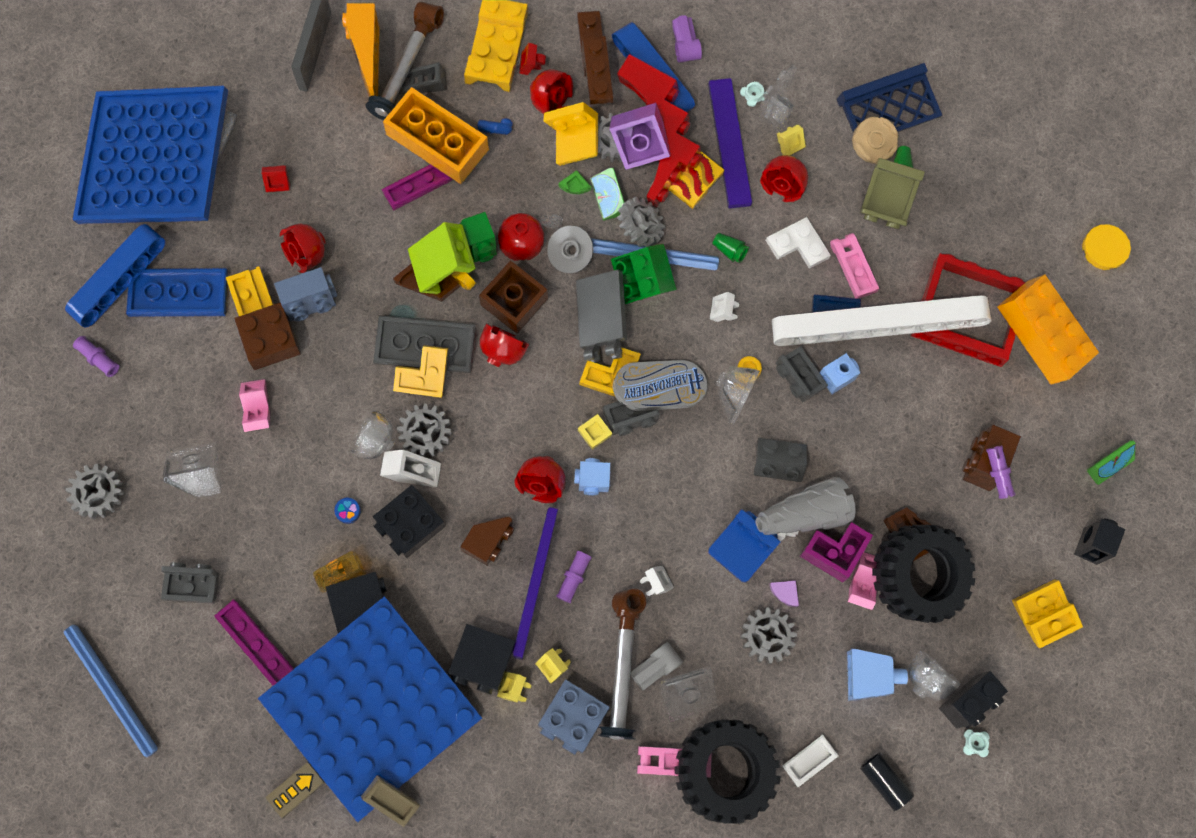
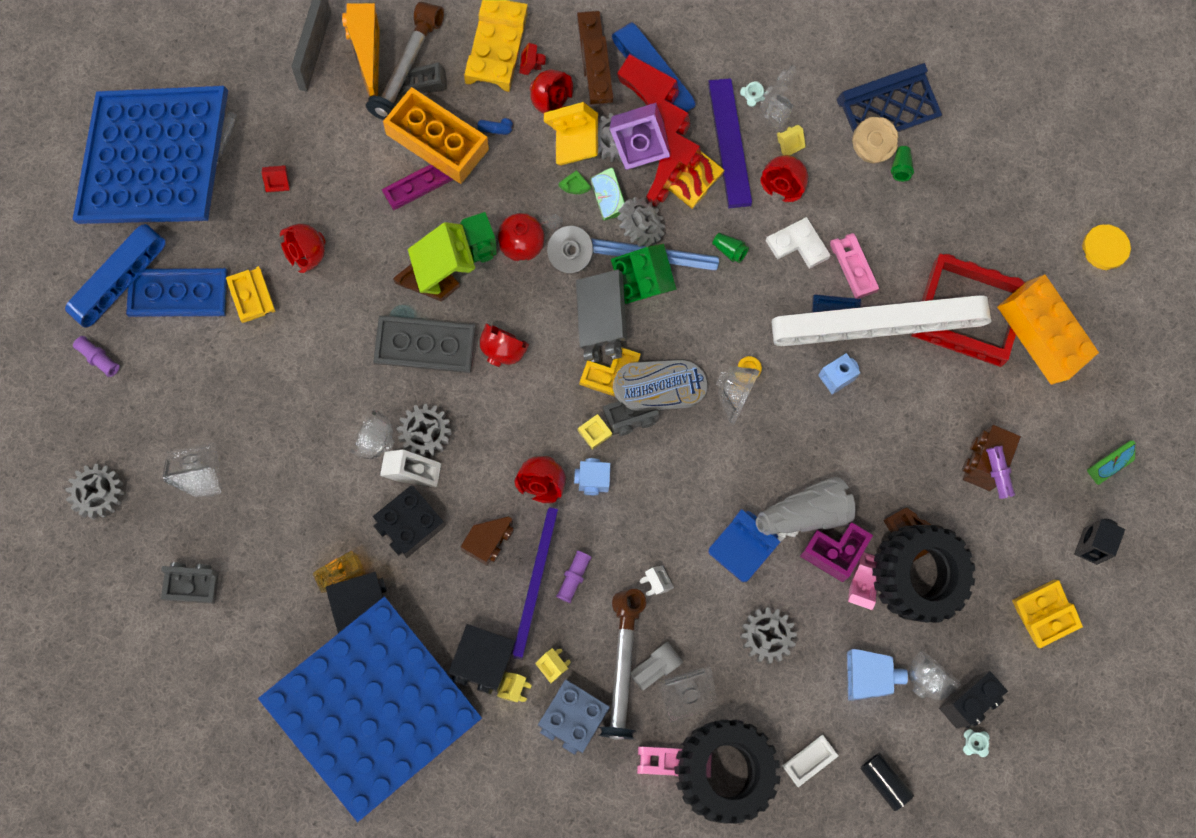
medium blue axle [64,625,158,757] -> none
magenta tile [214,599,294,685] -> none
reddish brown brick [234,302,301,370] -> none
bright pink slope [239,379,270,432] -> none
dark tan tile [265,762,325,818] -> none
sand blue brick [274,267,337,321] -> none
blue tile [334,498,361,524] -> none
dark tan tile [361,775,420,827] -> none
yellow plate [393,345,448,398] -> none
yellow tile [452,271,476,290] -> none
reddish brown brick [479,260,548,334] -> none
medium lavender piece [672,15,702,62] -> none
white tile [710,292,739,322] -> none
dark grey bracket [754,438,807,482] -> none
lavender tile [769,581,799,607] -> none
dark grey bracket [776,346,828,403] -> none
olive panel [860,158,925,230] -> none

